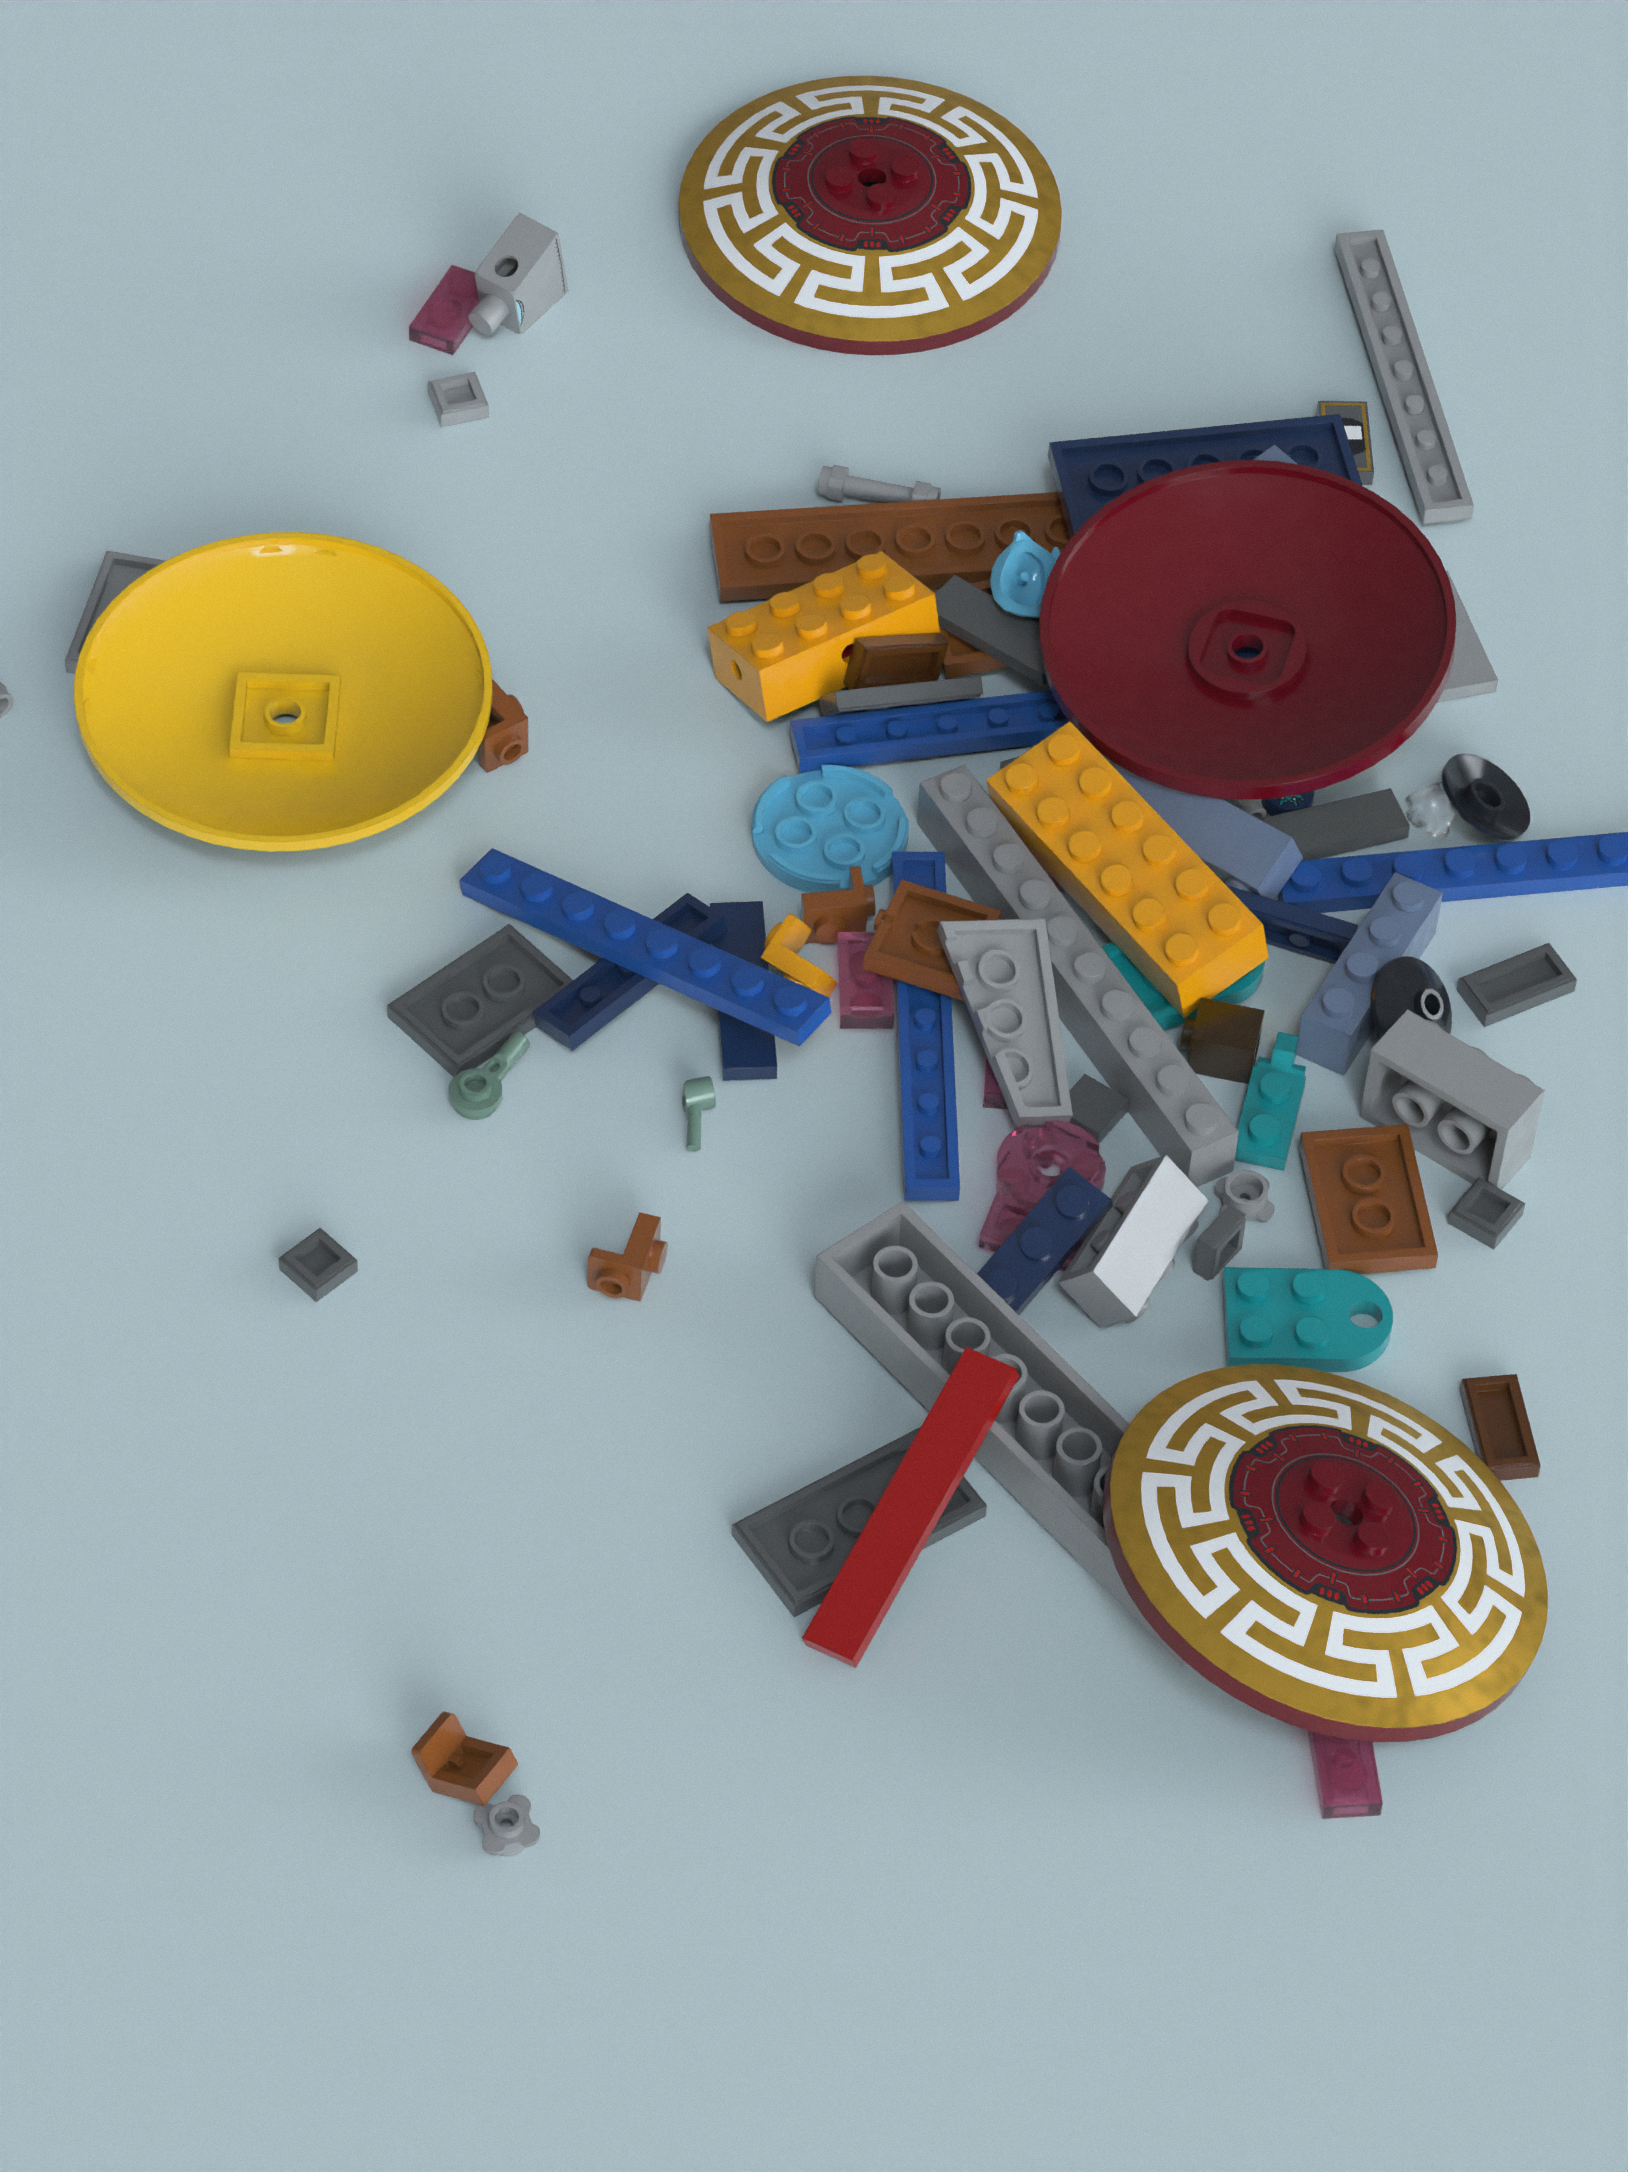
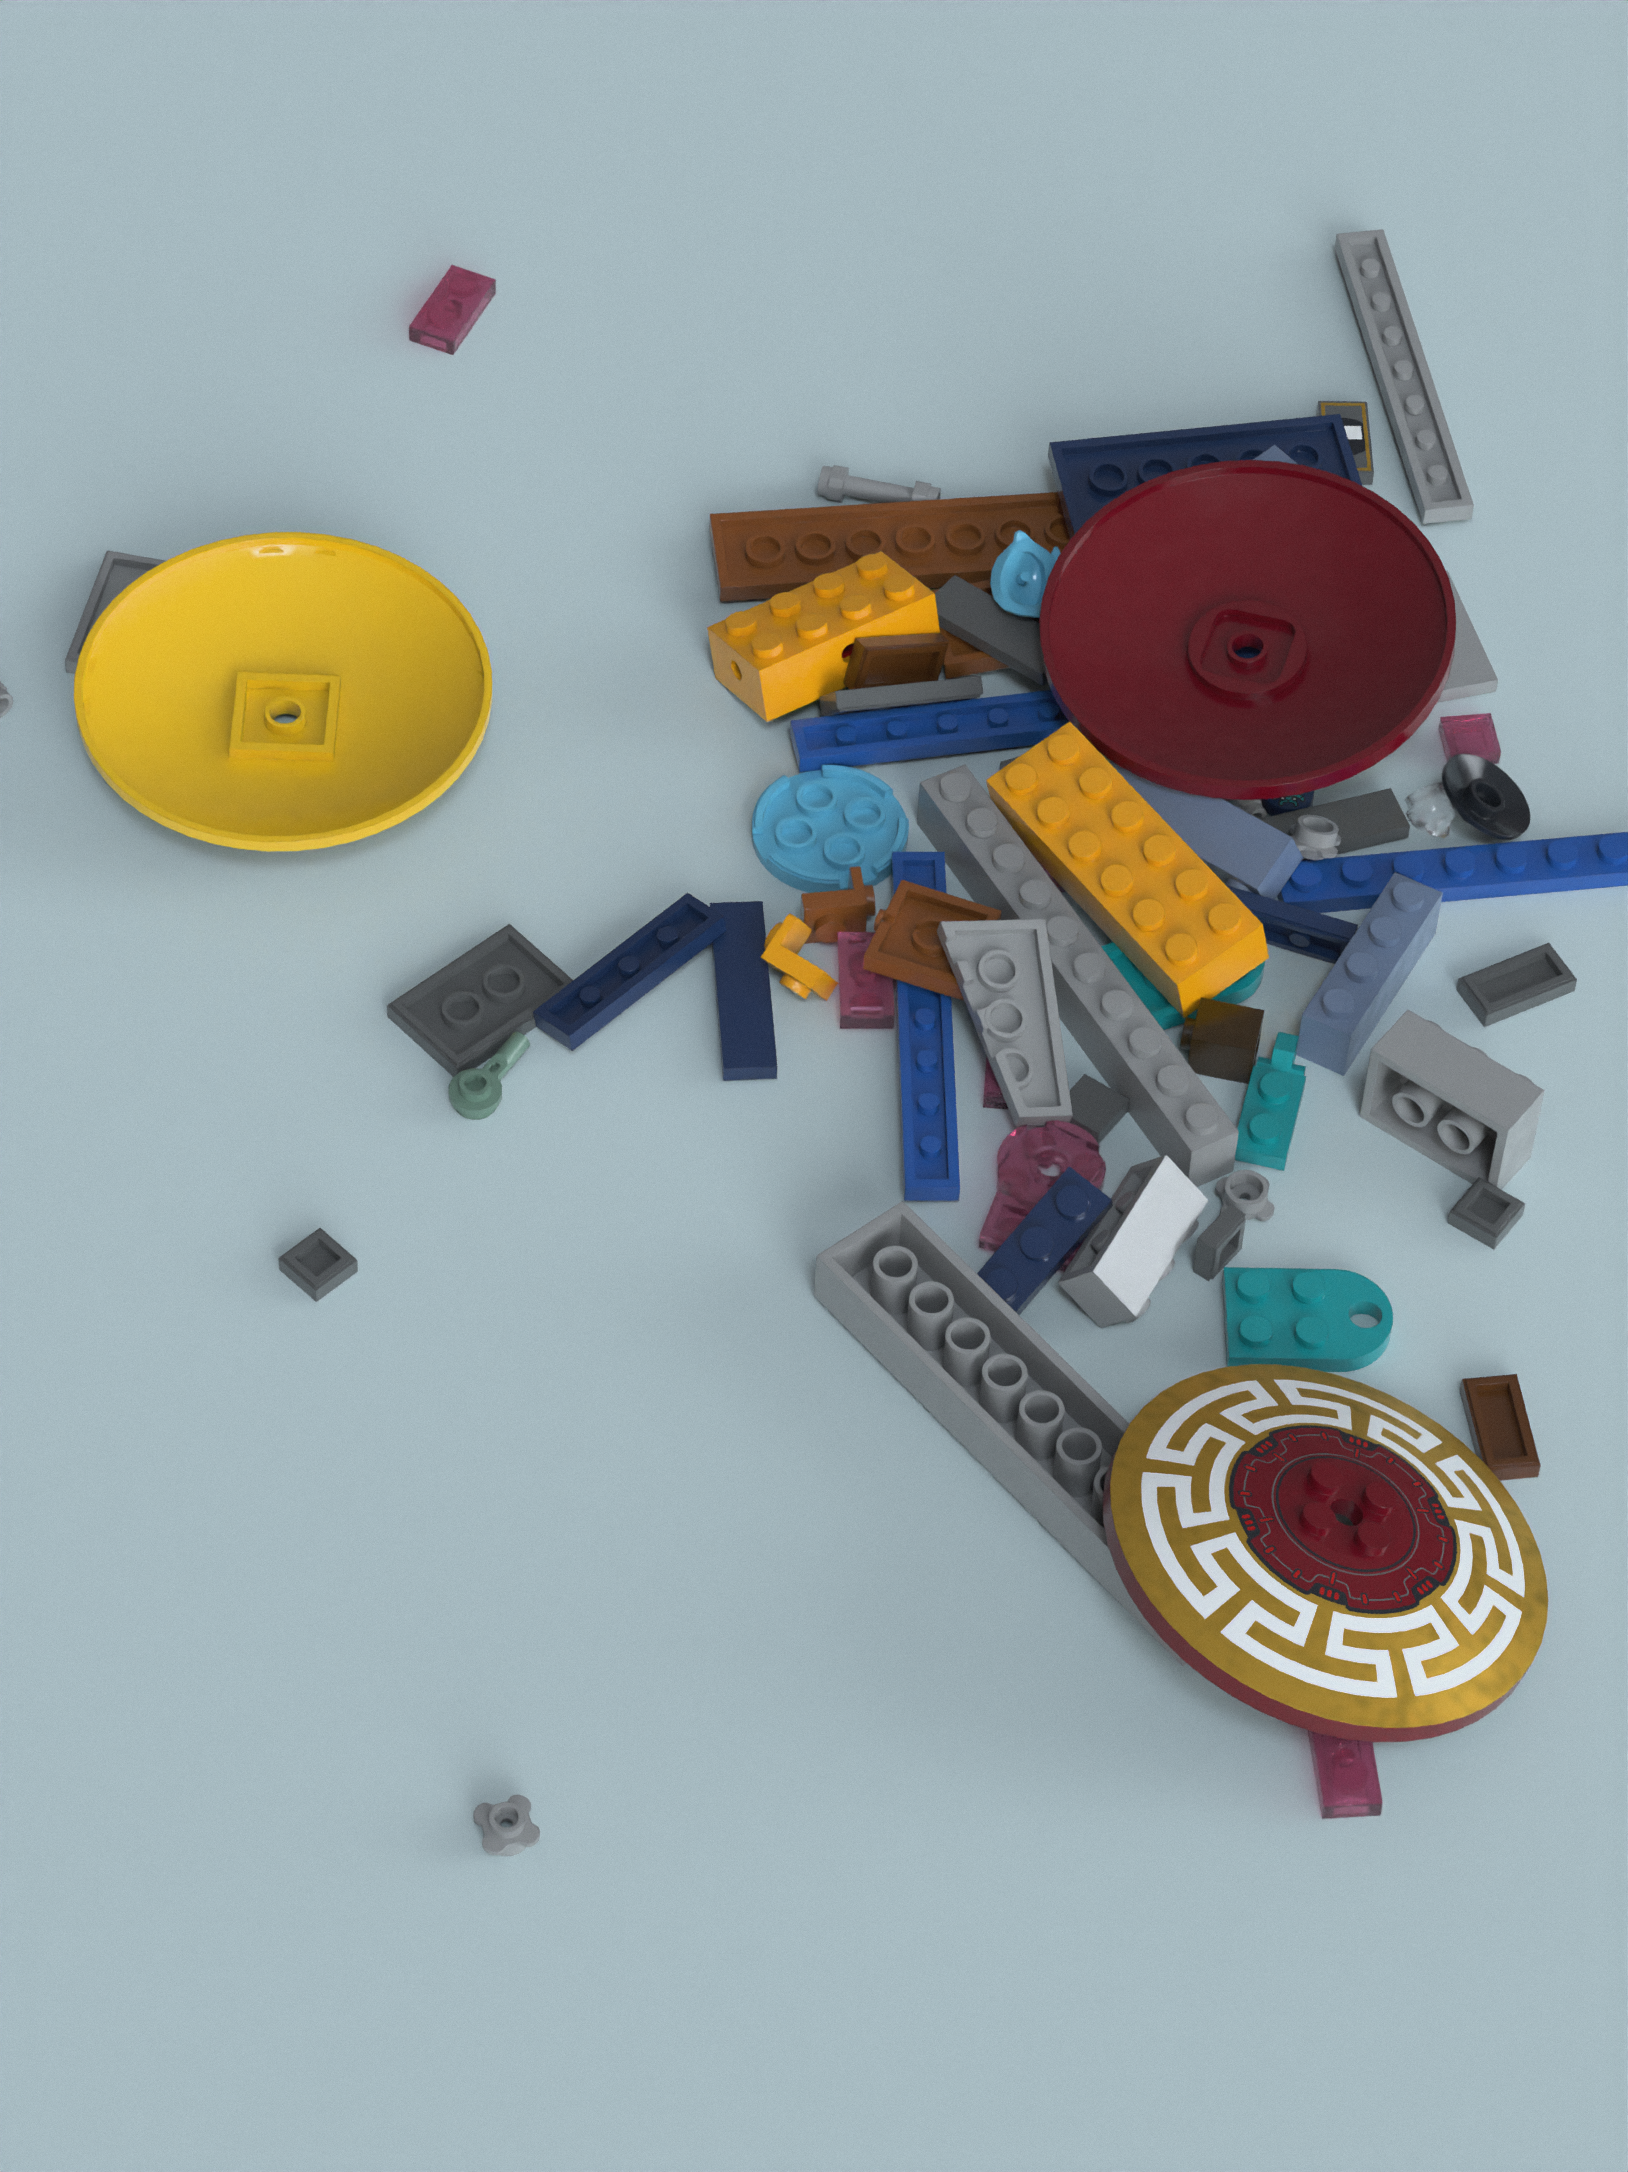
dark orange bracket [412,1711,518,1806] -> none
light grey tile [428,372,489,427] -> none
blue plate [459,848,832,1047] -> none
light grey torso [468,213,568,335] -> none
dark orange bracket [479,679,528,773] -> none
dark orange bracket [588,1212,668,1302] -> none
dish [679,76,1062,355] -> none
sand green hand [682,1076,716,1152] -> none
dark grey tile [732,1427,987,1617] -> none
red tile [802,1347,1019,1668] -> none
dark orange plate [1299,1124,1438,1274] -> none
black dish [1371,956,1452,1038] -> none
none -> light grey plate [1290,815,1341,860]
none -> clear pink tile [1439,713,1501,764]

